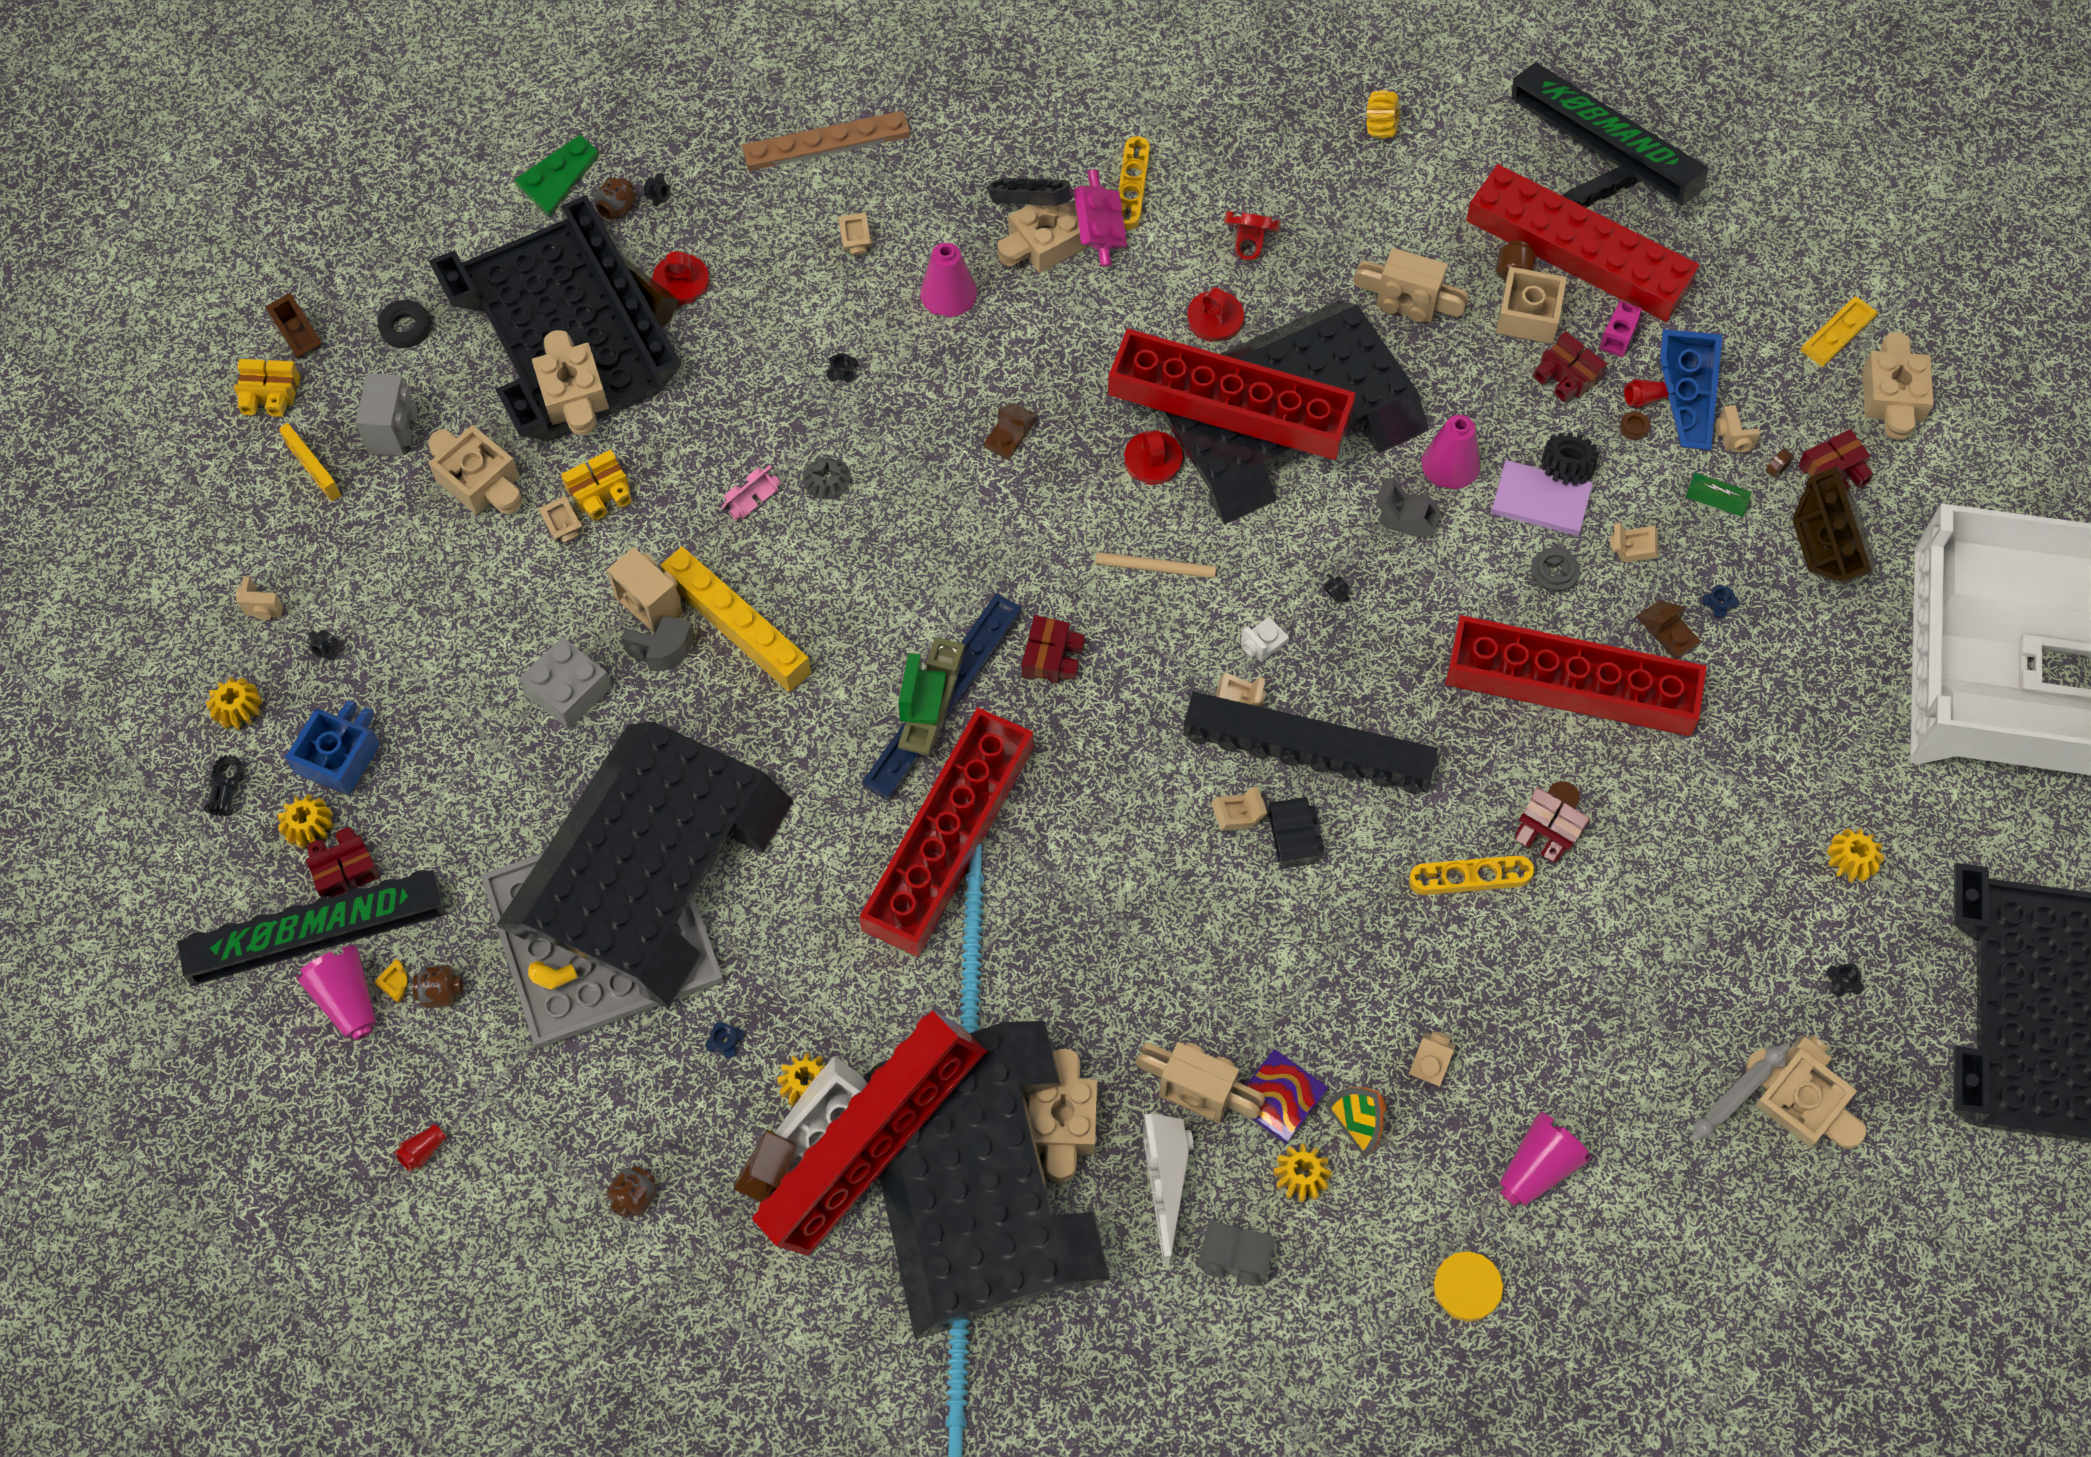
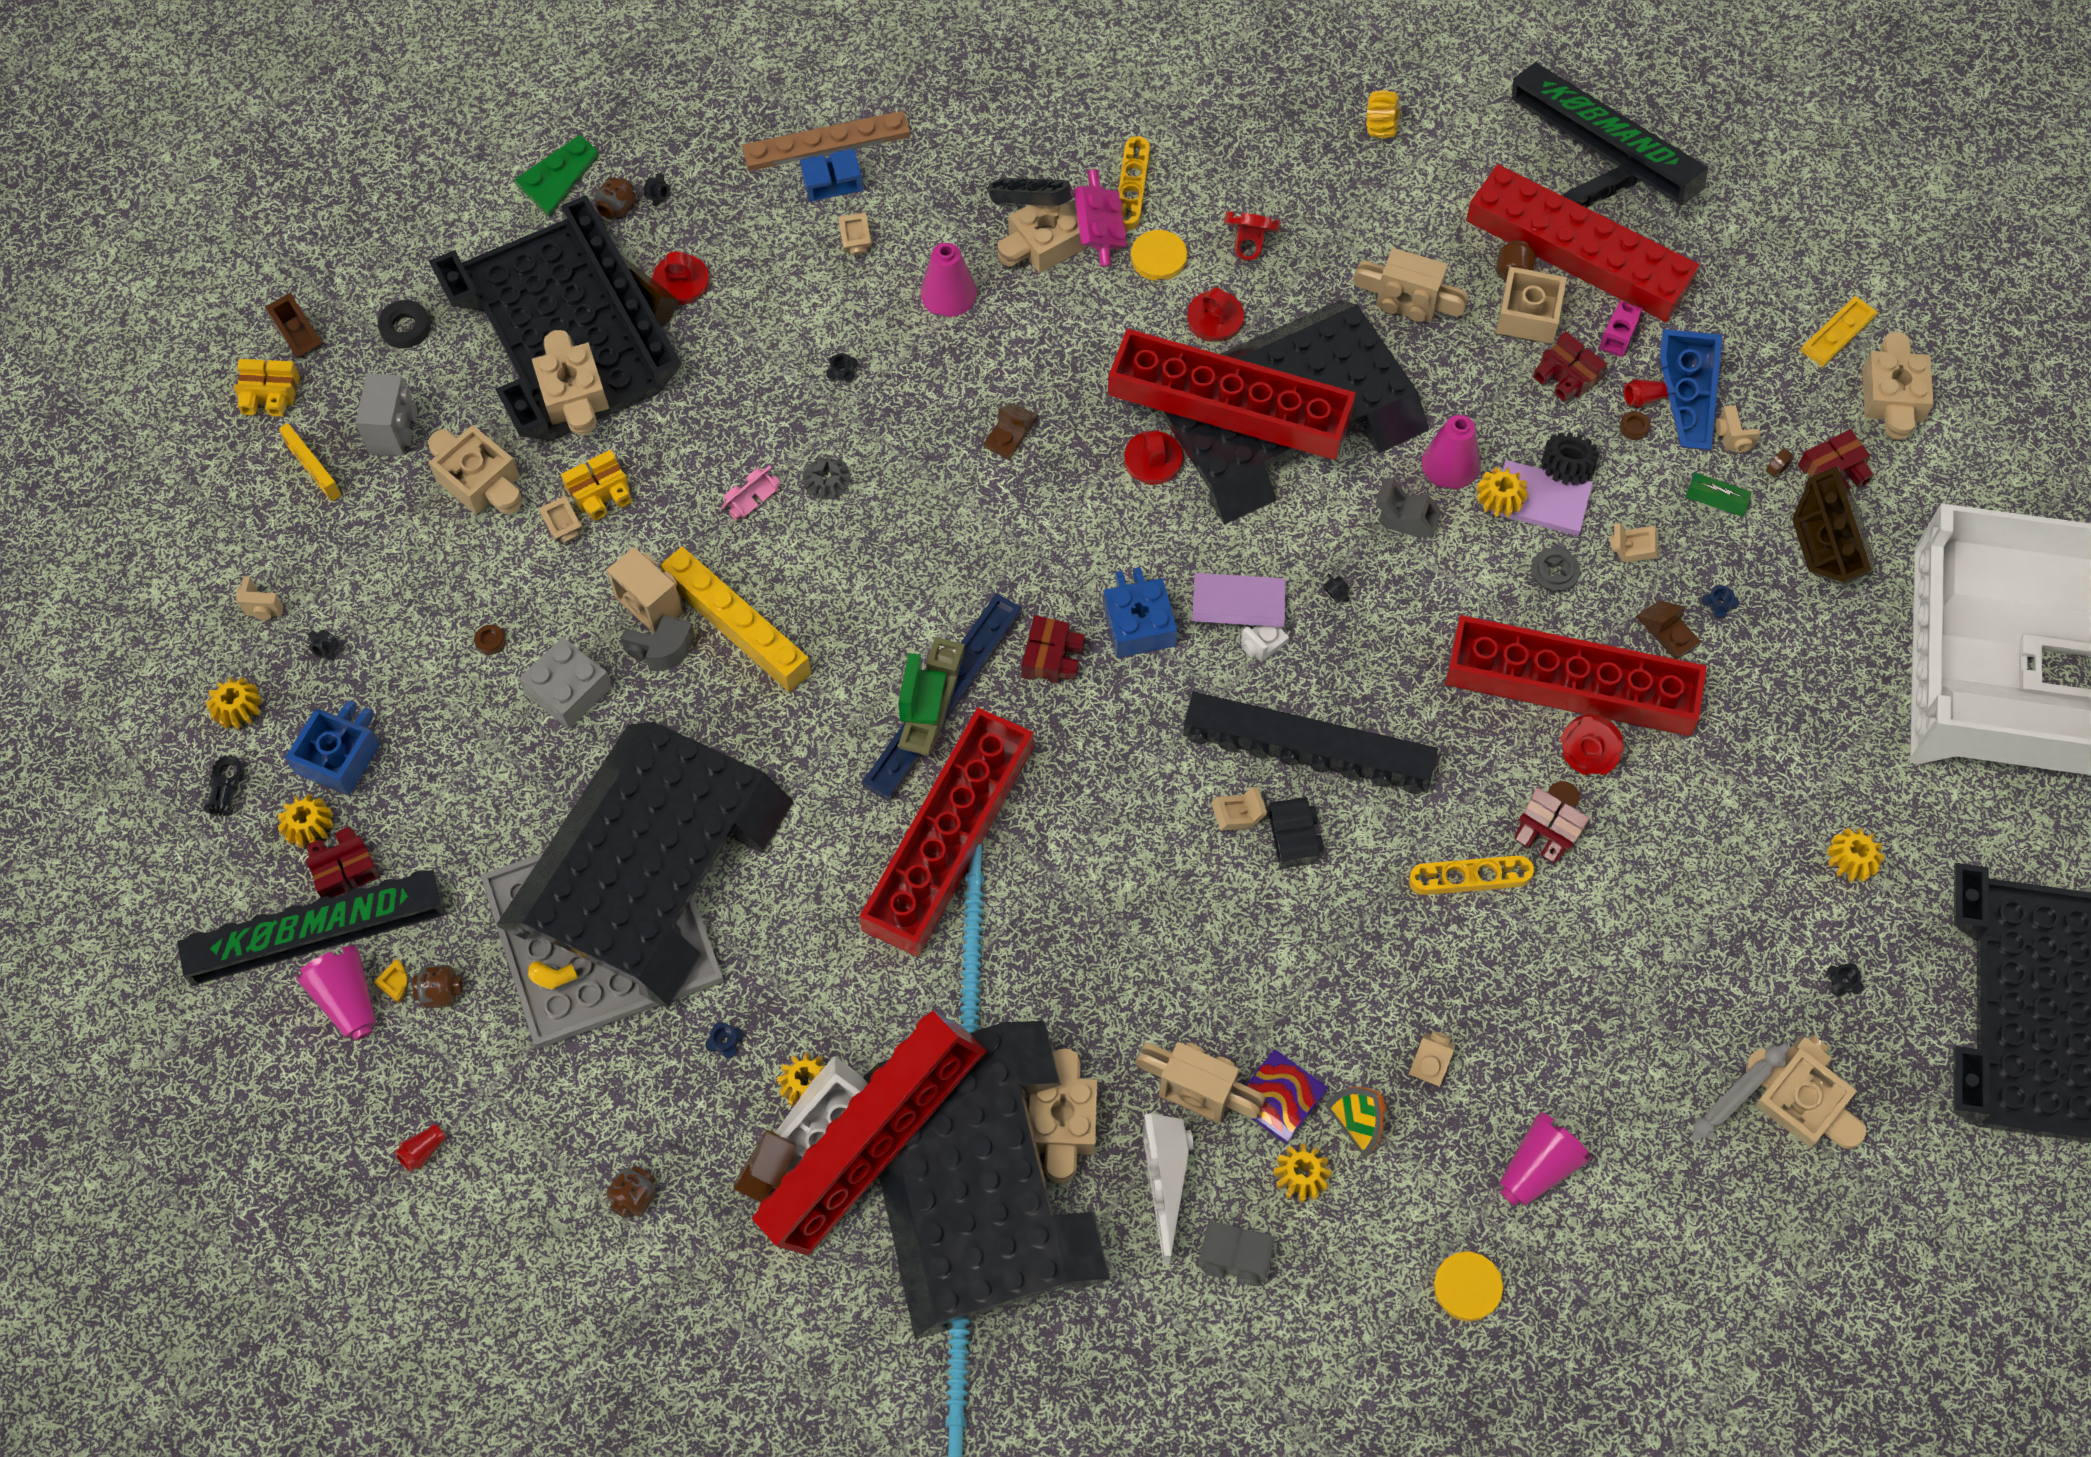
tan bar [1095,552,1216,578] -> none
tan bracket [1215,672,1266,707] -> none
none -> reddish brown tile [474,625,506,655]
none -> blue piece [800,149,863,202]
none -> blue hinge [1103,567,1177,658]
none -> yellow tile [1131,230,1187,281]
none -> lavender tile [1192,573,1285,627]
none -> yellow gear [1476,466,1528,518]
none -> red tile [1560,714,1624,776]

